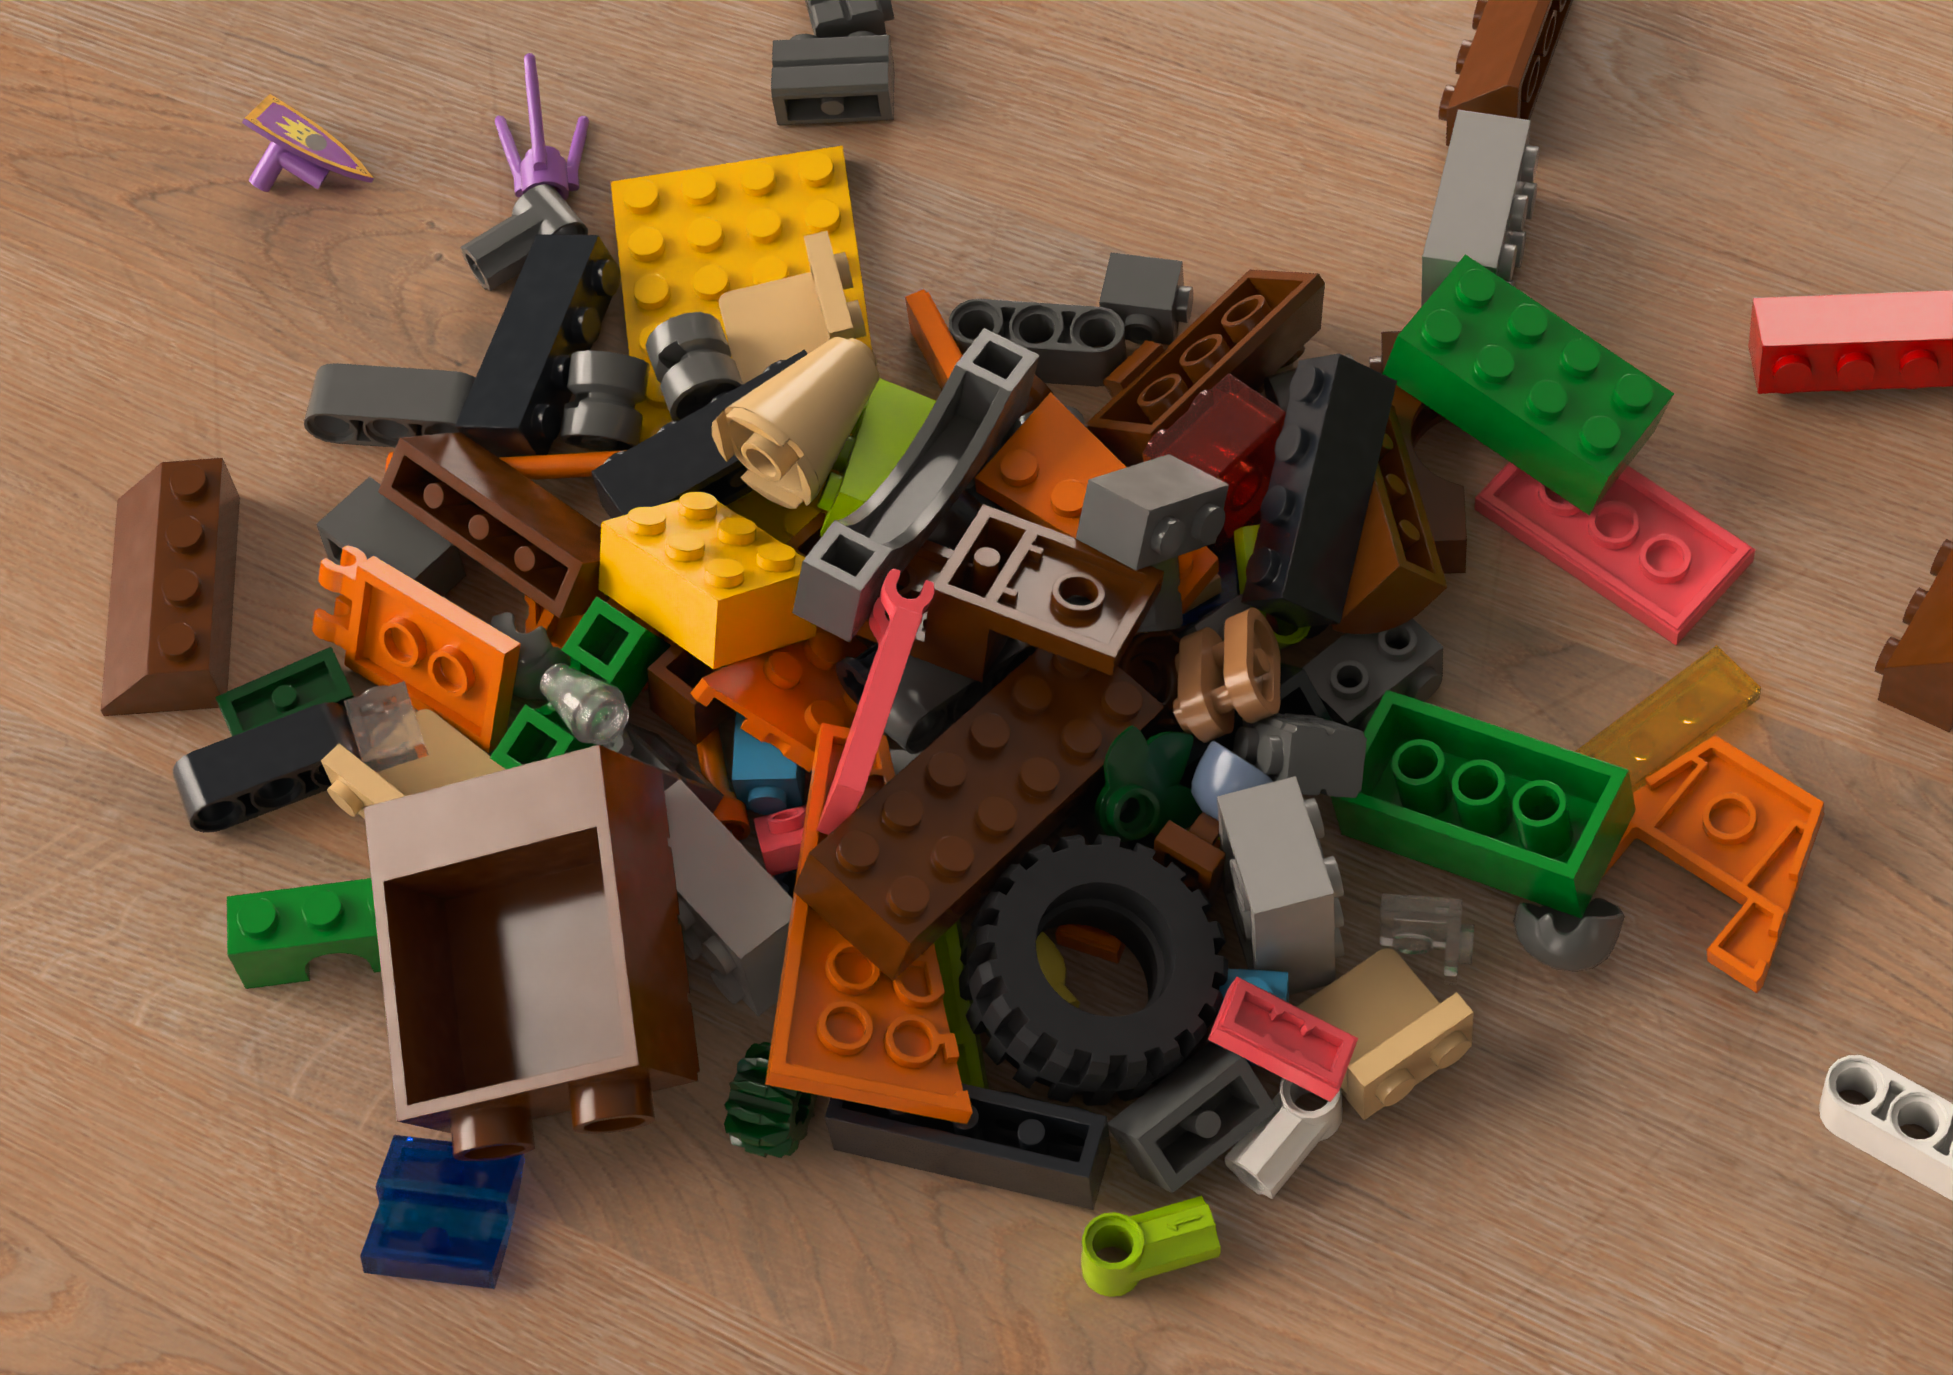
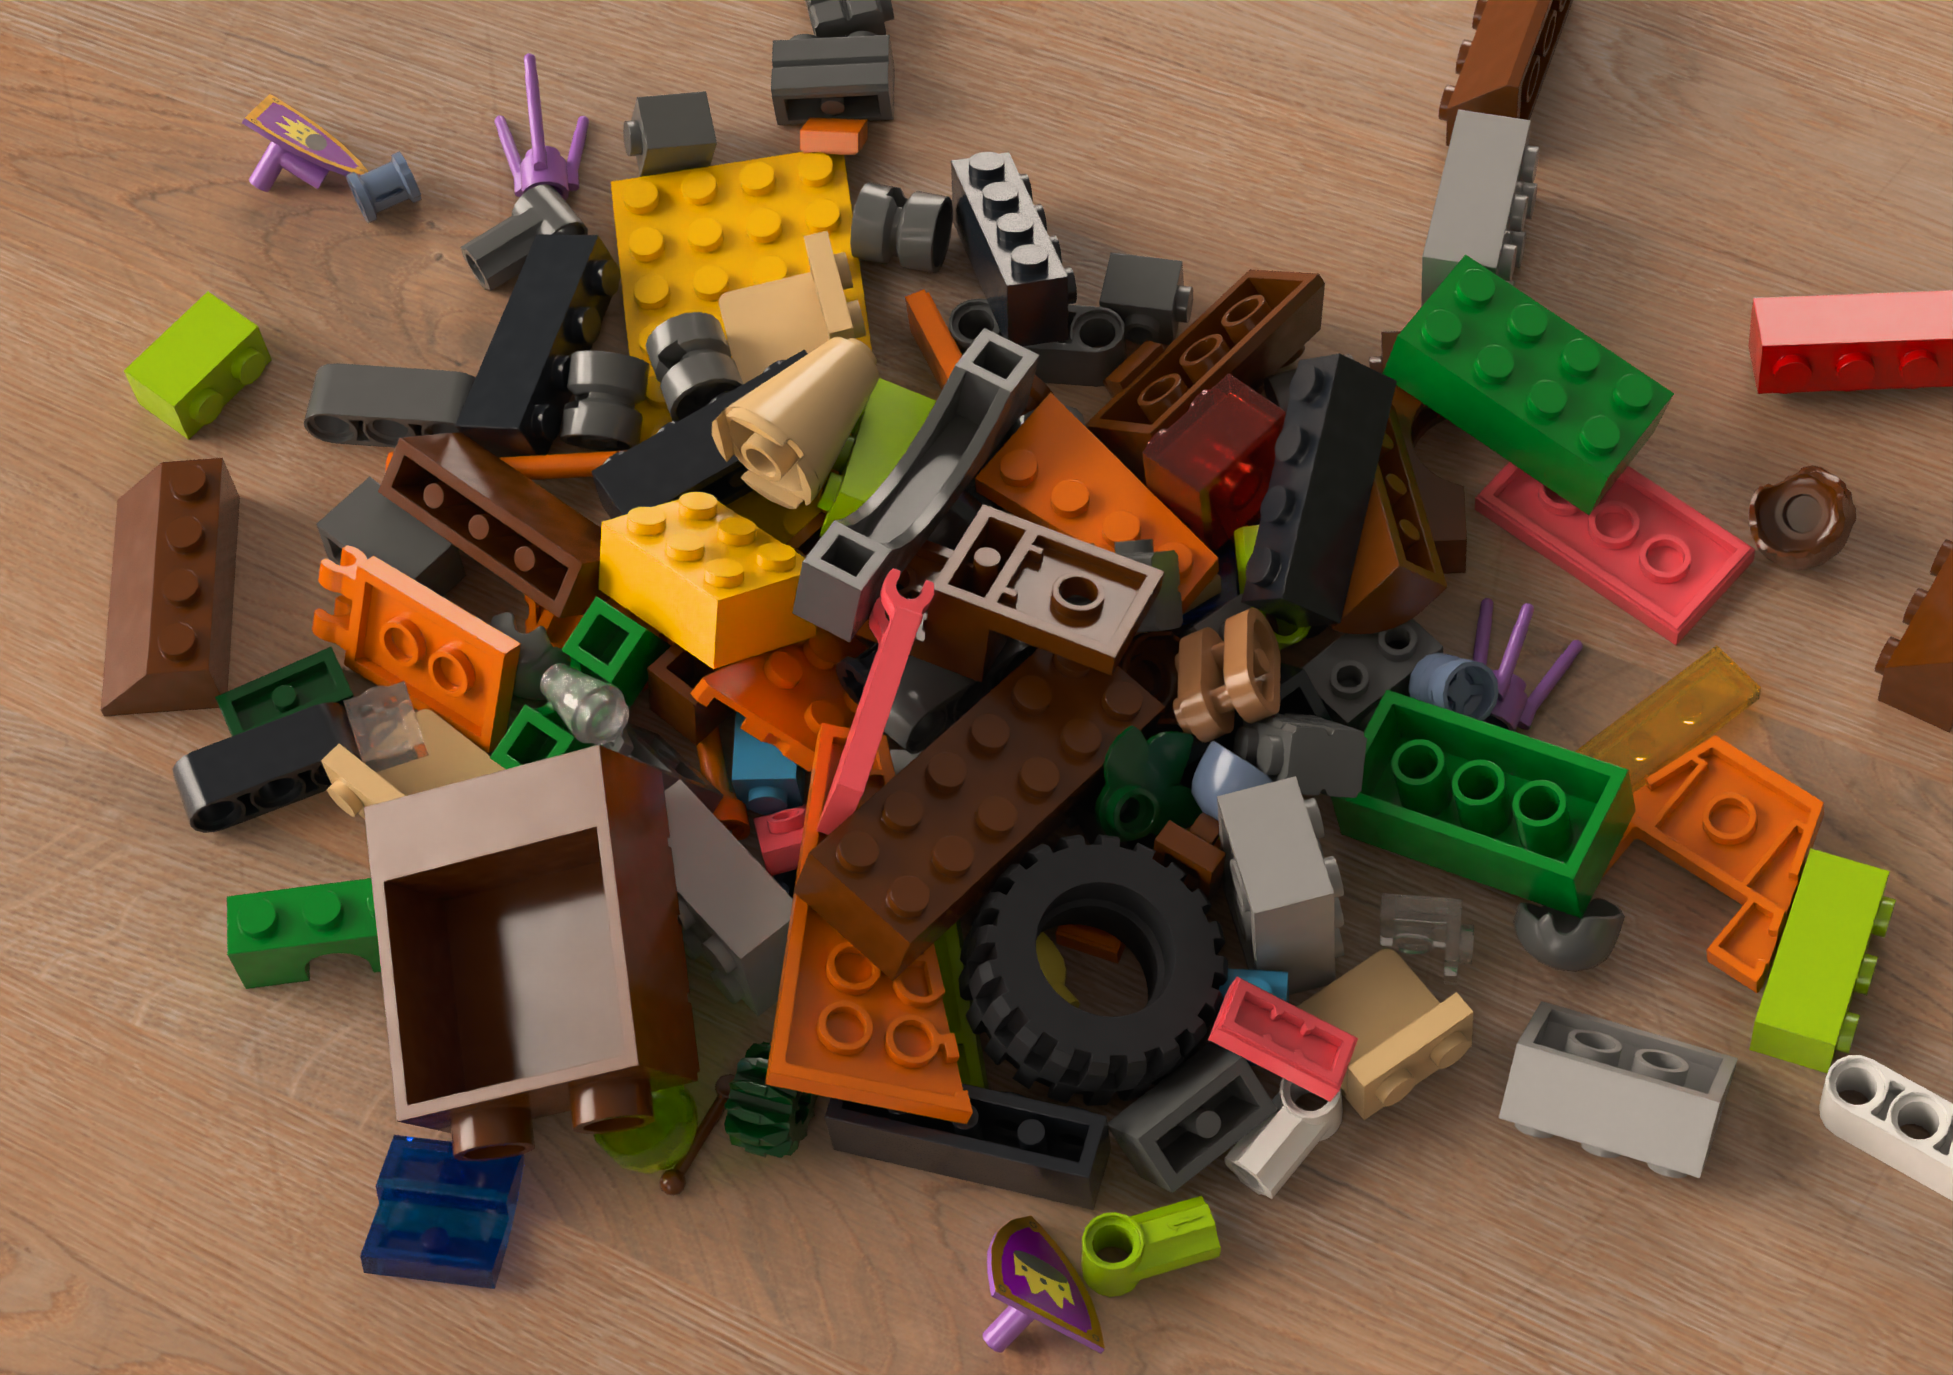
dark grey brick [1076,454,1229,570] -> none
none -> lime brick [124,291,272,440]
none -> sand blue bush [346,151,422,223]
none -> clear neon green hair [593,1085,698,1174]
none -> dark grey brick [623,91,717,177]
none -> reddish brown hinge [659,1074,735,1196]
none -> orange tile [800,117,868,155]
none -> dark grey wheel [850,182,953,273]
none -> black brick [951,152,1077,347]
none -> shield [983,1215,1105,1354]
none -> sand blue wheel [1408,652,1499,721]
none -> medium lavender plant [1473,598,1583,732]
none -> light grey slope [1499,1001,1738,1178]
none -> reddish brown hair [1749,465,1856,571]
none -> lime brick [1749,848,1896,1073]

